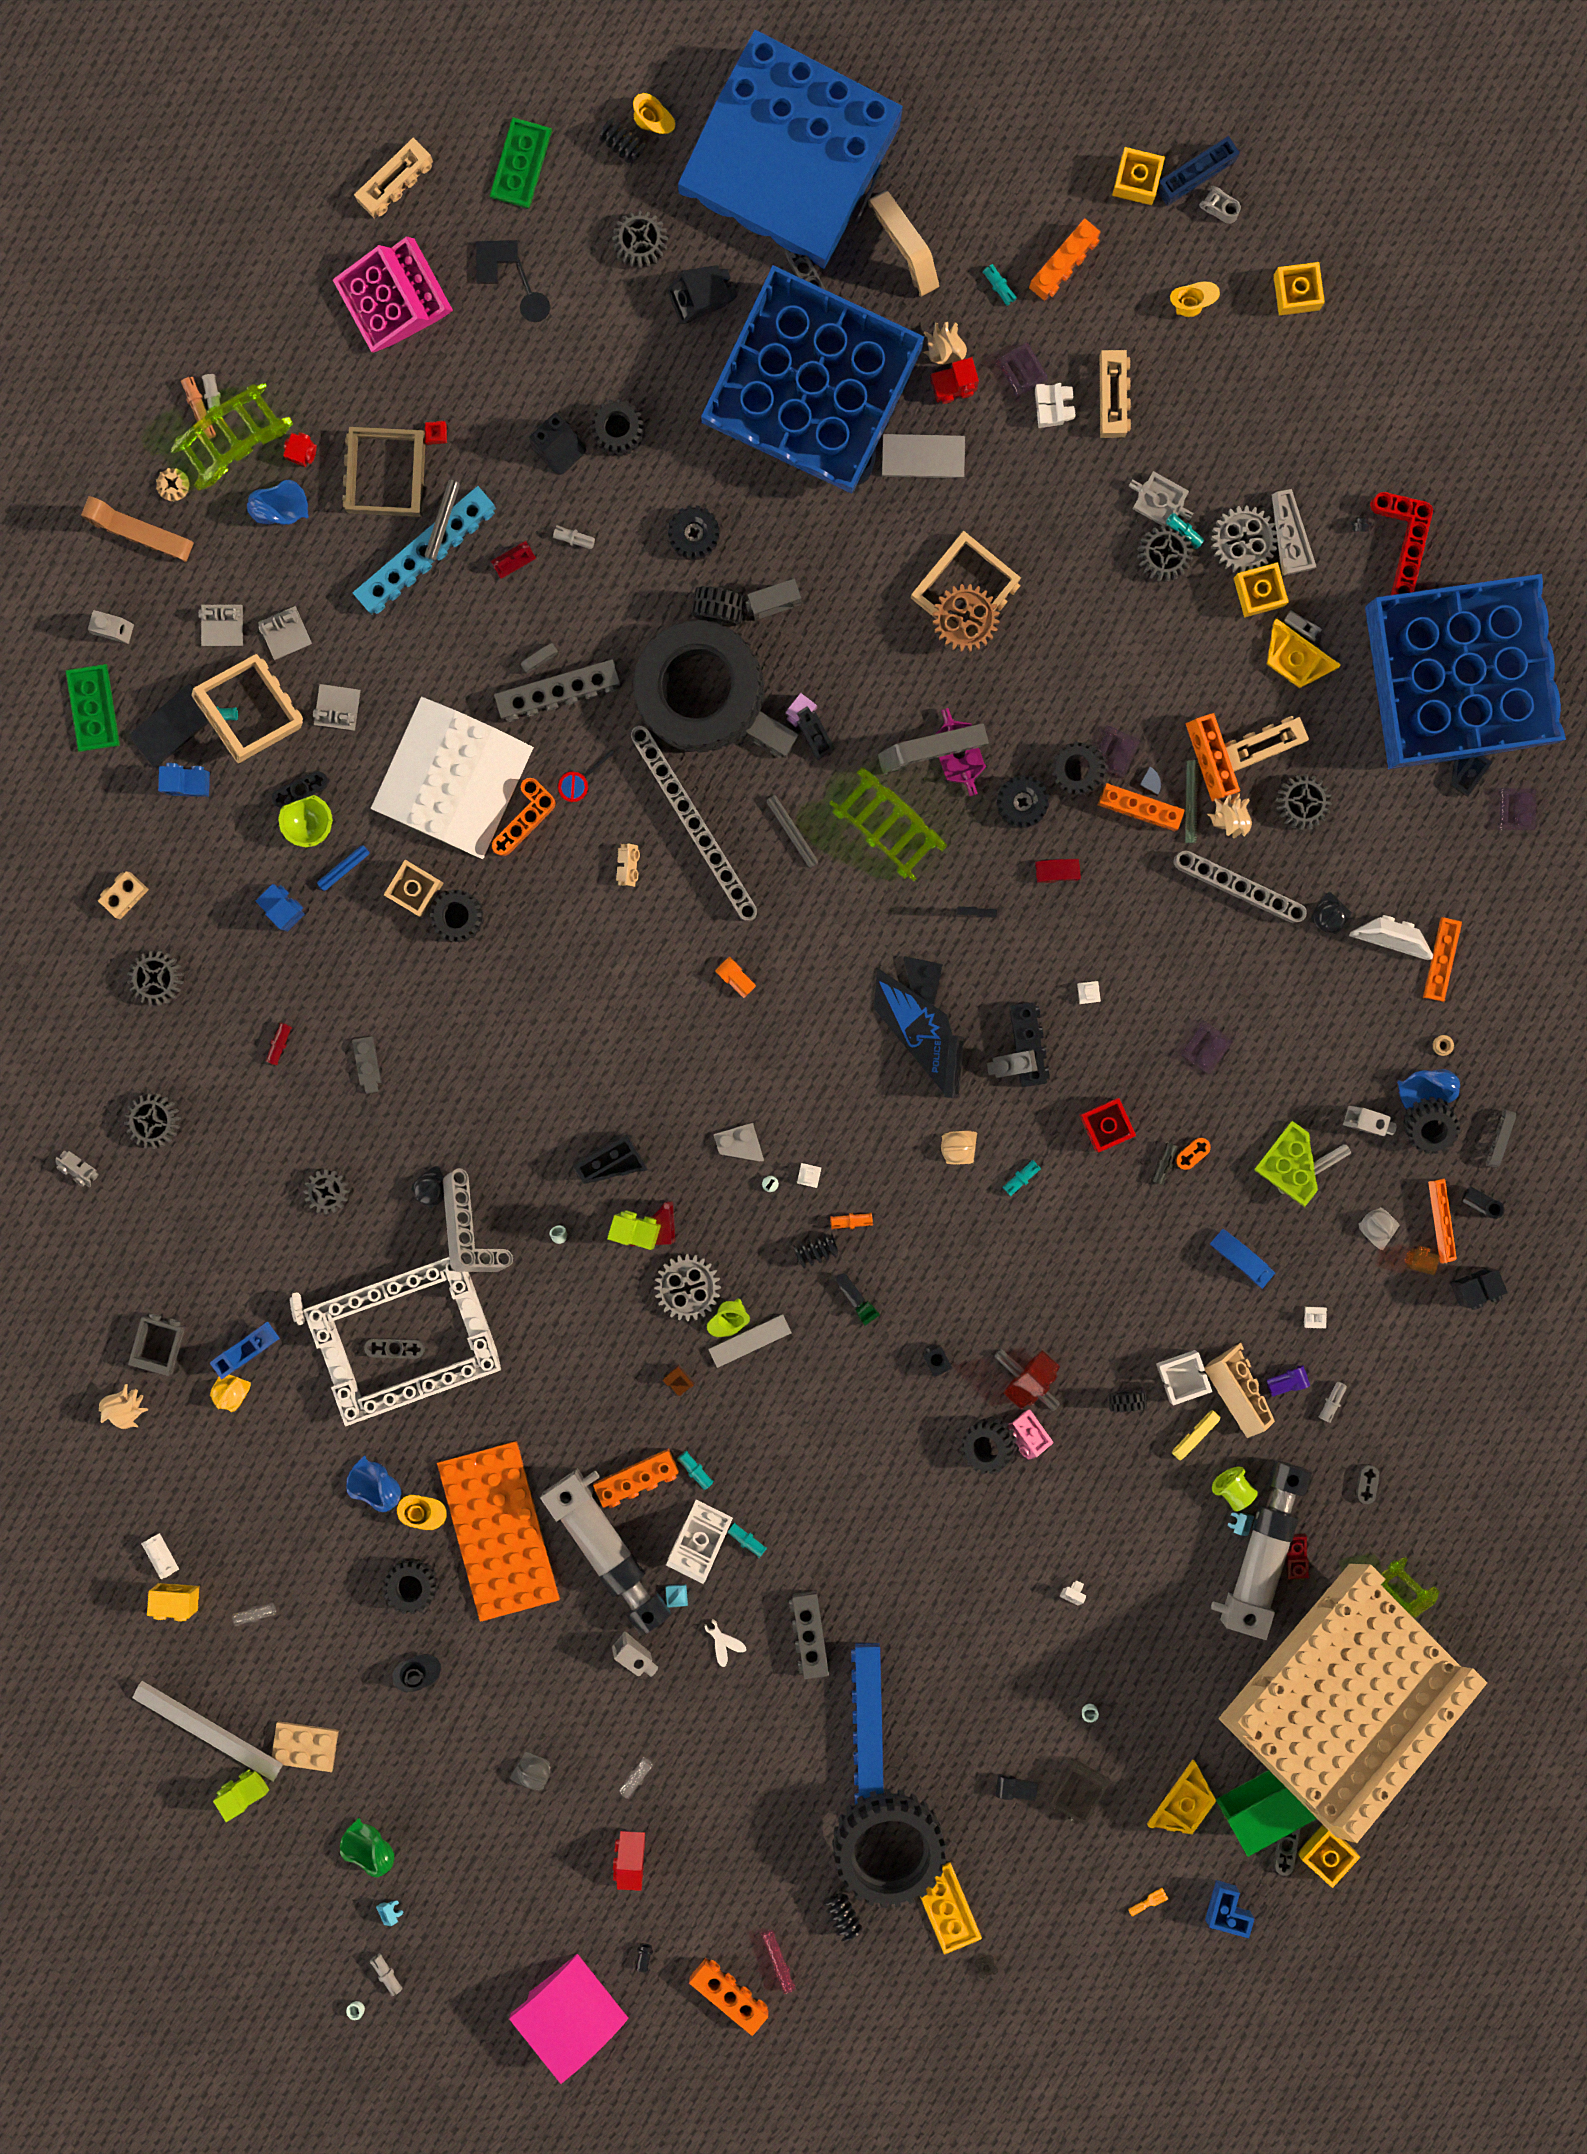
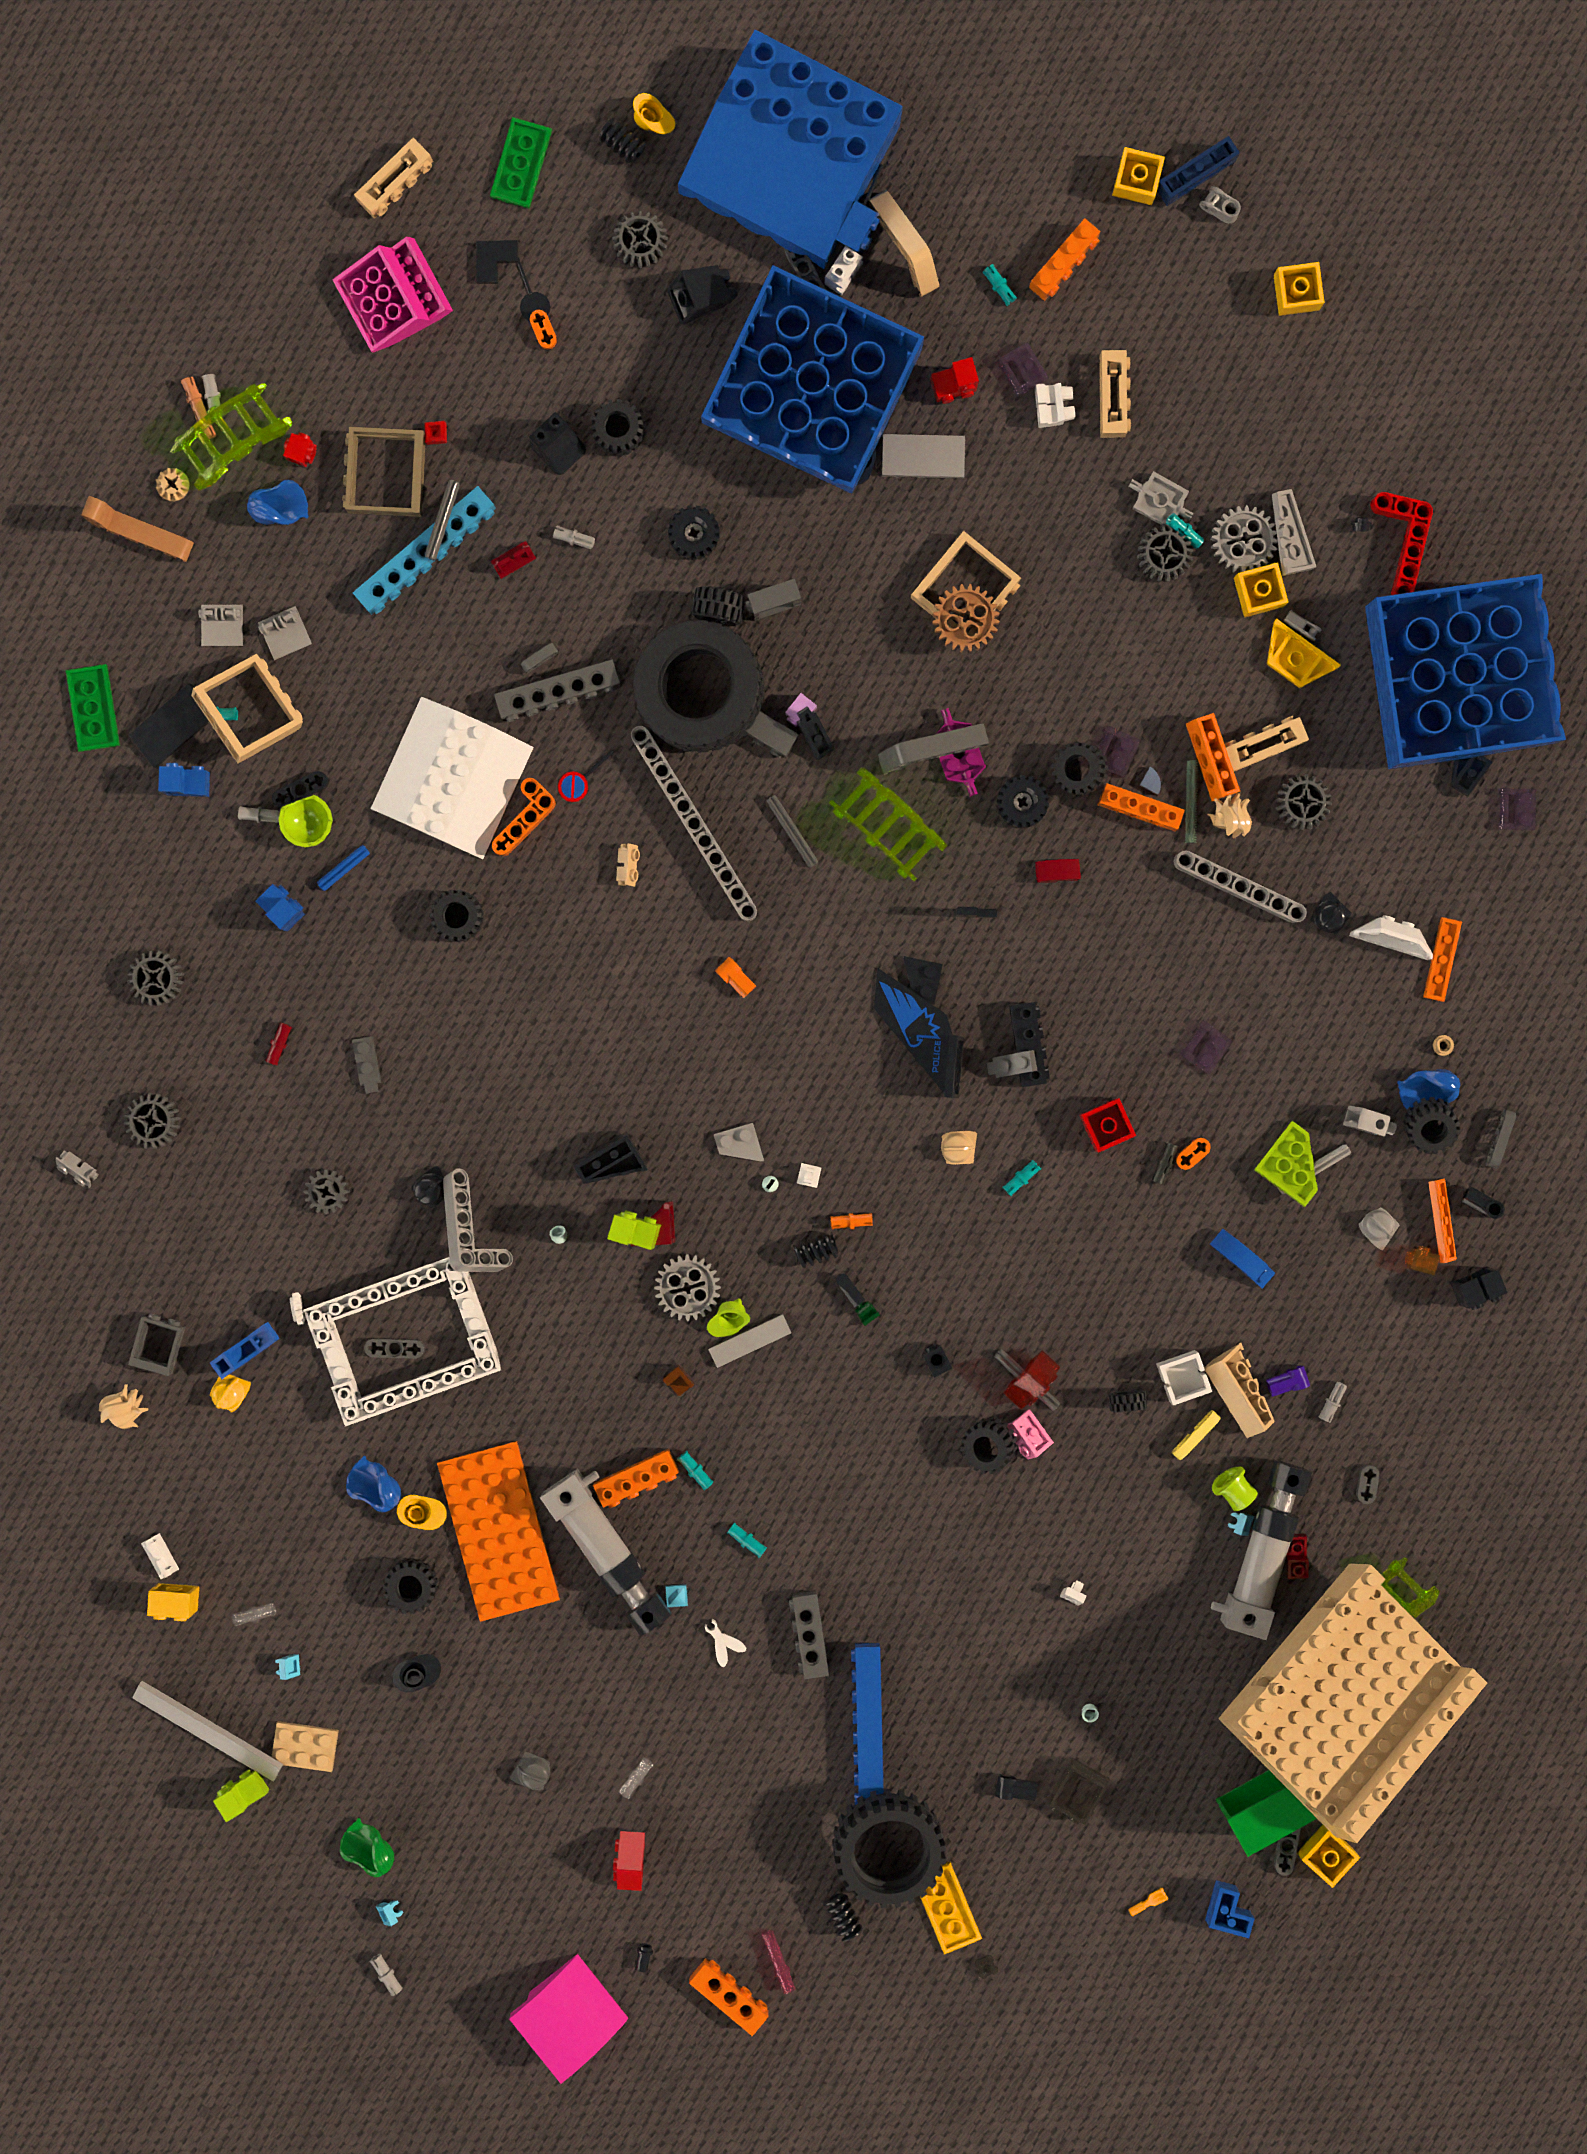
light grey torso [88,610,134,644] -> none
tan brick [98,871,149,919] -> none
light grey hinge [313,684,361,731] -> none
light aqua hinge [346,2001,365,2020] -> none
tan brick [384,860,443,918] -> none
light grey torso [612,1632,658,1677] -> none
white brick [666,1500,733,1584] -> none
tan hair [923,322,967,364] -> none
white tile [1077,981,1100,1004] -> none
yellow wing [1147,1760,1216,1834] -> none
yellow piece [1170,282,1220,317] -> none
white tile [1304,1307,1327,1328] -> none
none -> light grey axle [238,806,280,823]
none -> medium azure tile [275,1654,300,1680]
none -> orange beam [530,310,557,350]
none -> white hips [825,246,863,296]
none -> blue brick [836,201,880,253]

